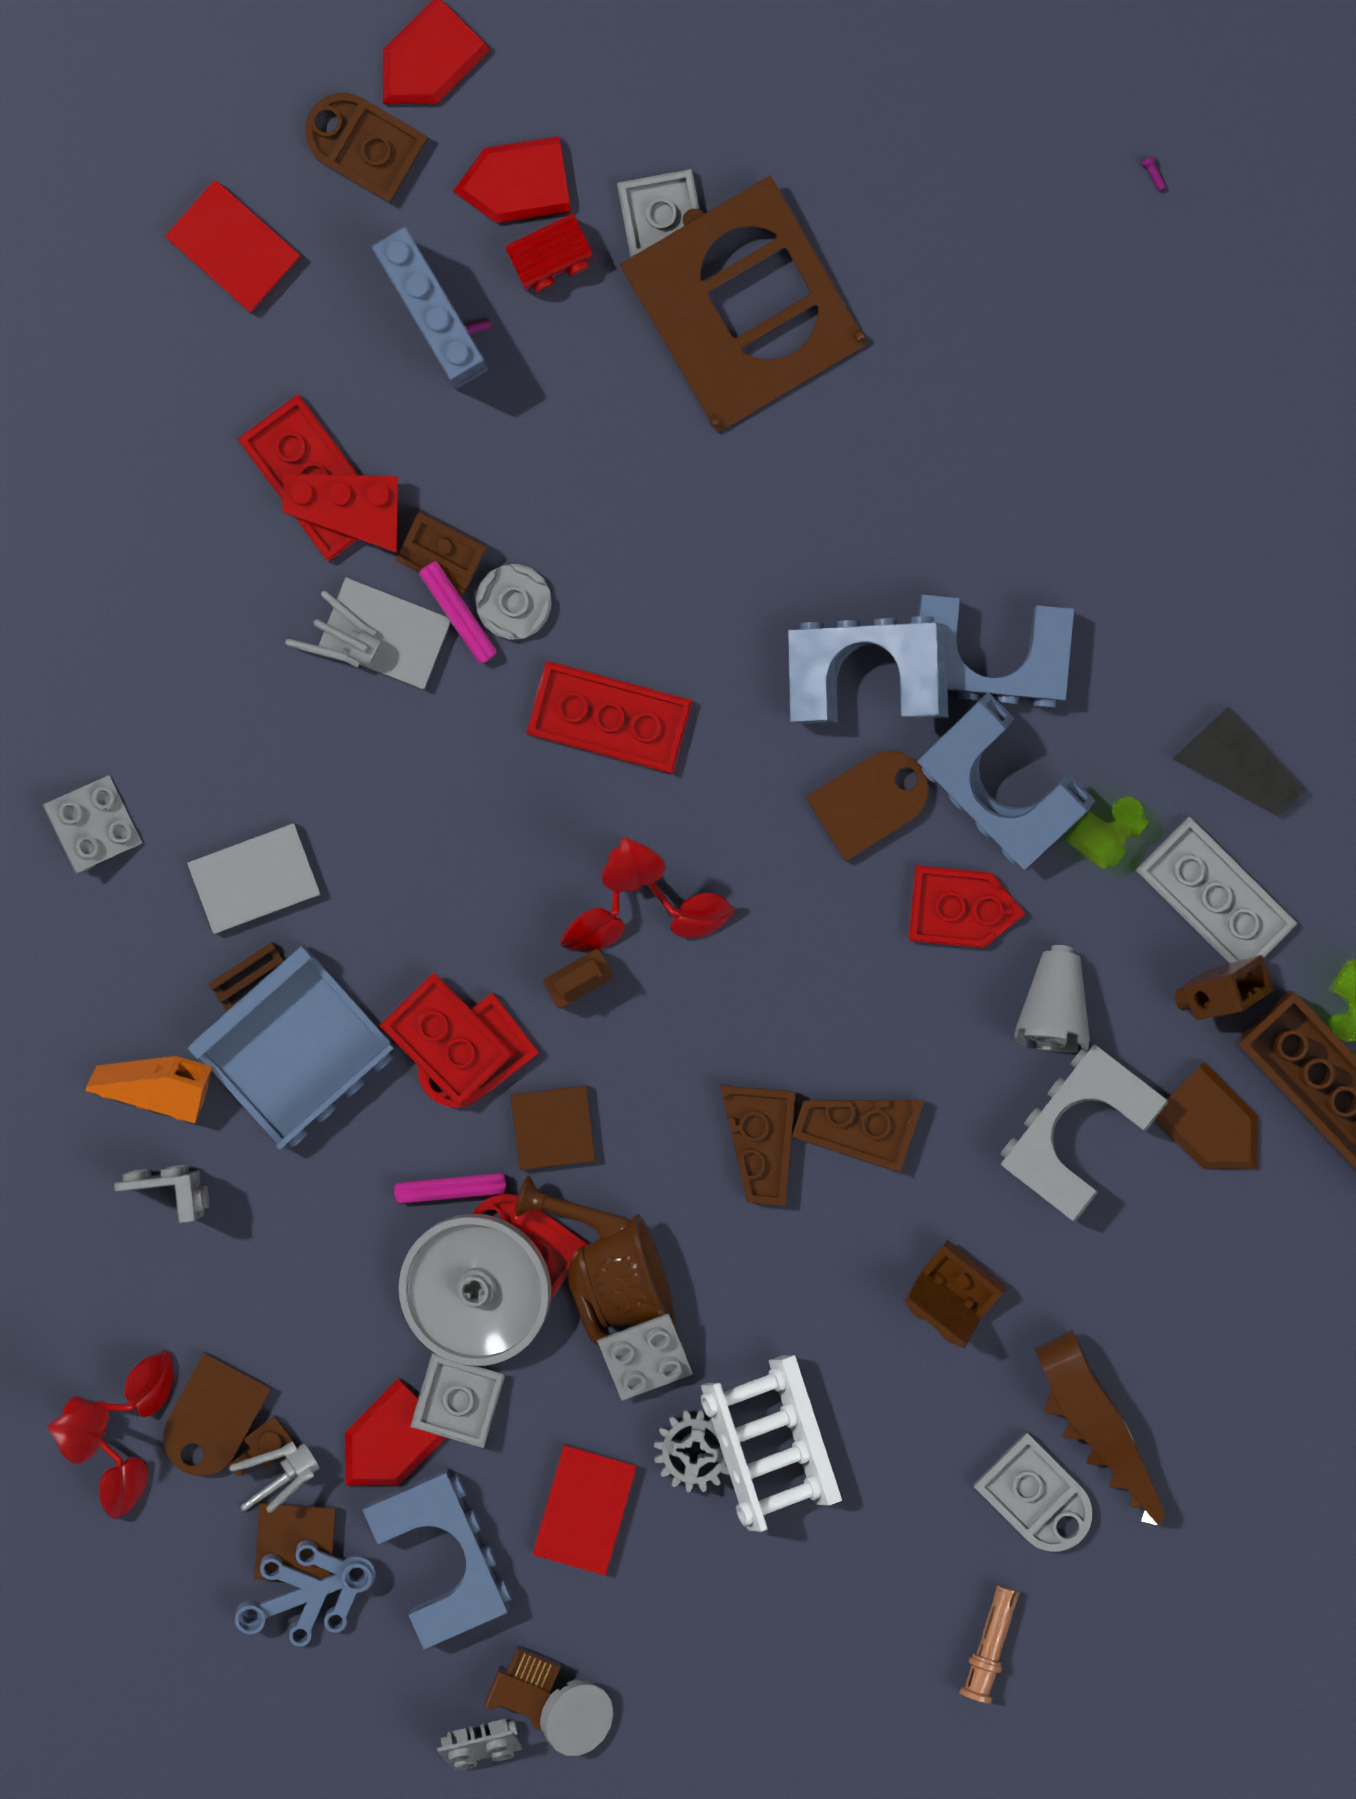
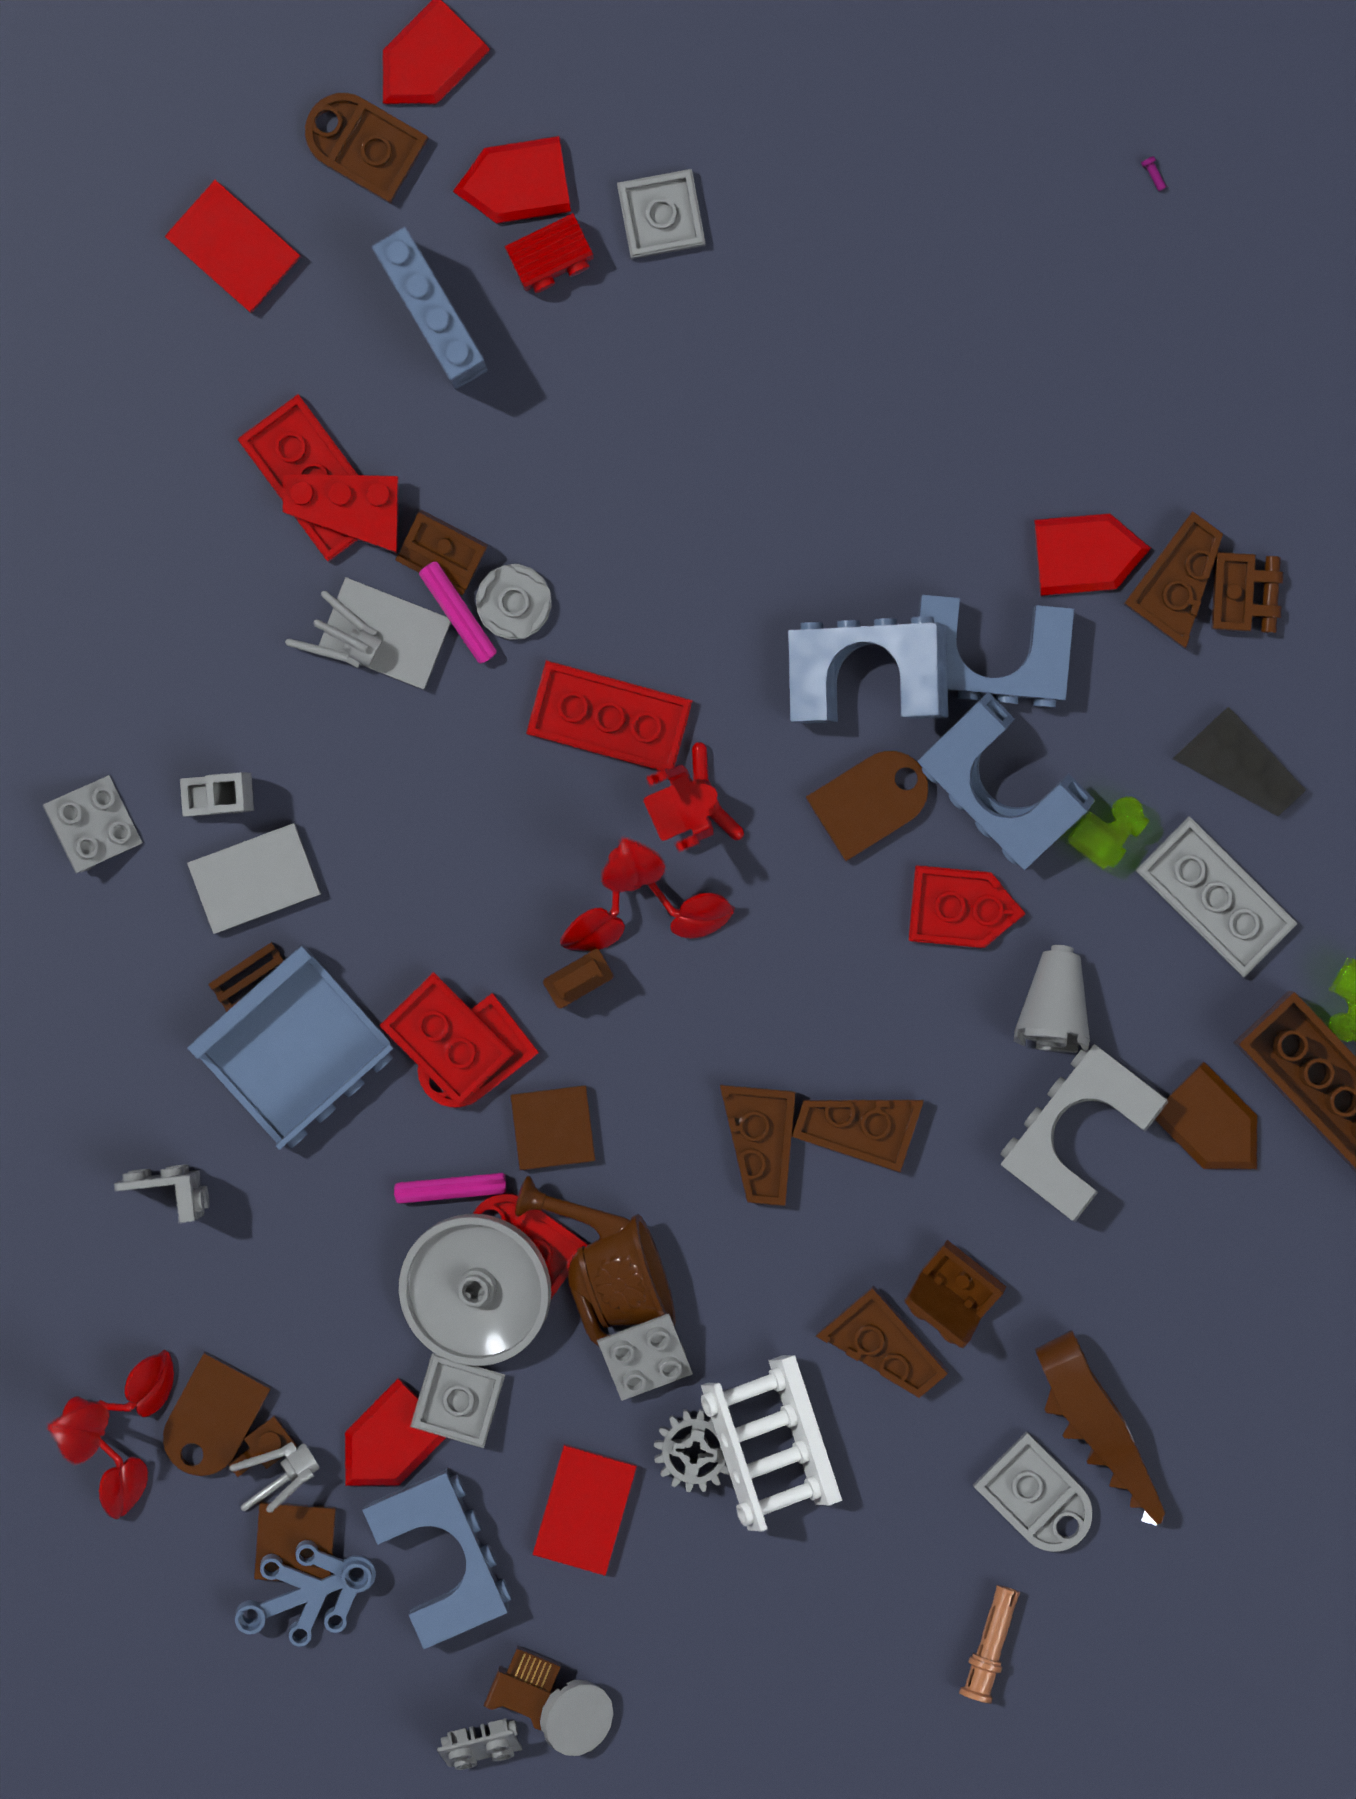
orange slope [85,1056,213,1123] -> none
magenta piece [464,319,492,334] -> none
reddish brown door [619,175,867,433] -> none
reddish brown torso [1175,955,1274,1020] -> none
none -> light grey brick [180,772,254,817]
none -> red piece [643,742,744,852]
none -> reddish brown wing [816,1285,949,1398]
none -> red tile [1034,513,1151,596]
none -> reddish brown wing [1124,511,1223,649]
none -> reddish brown plate [1211,553,1284,633]

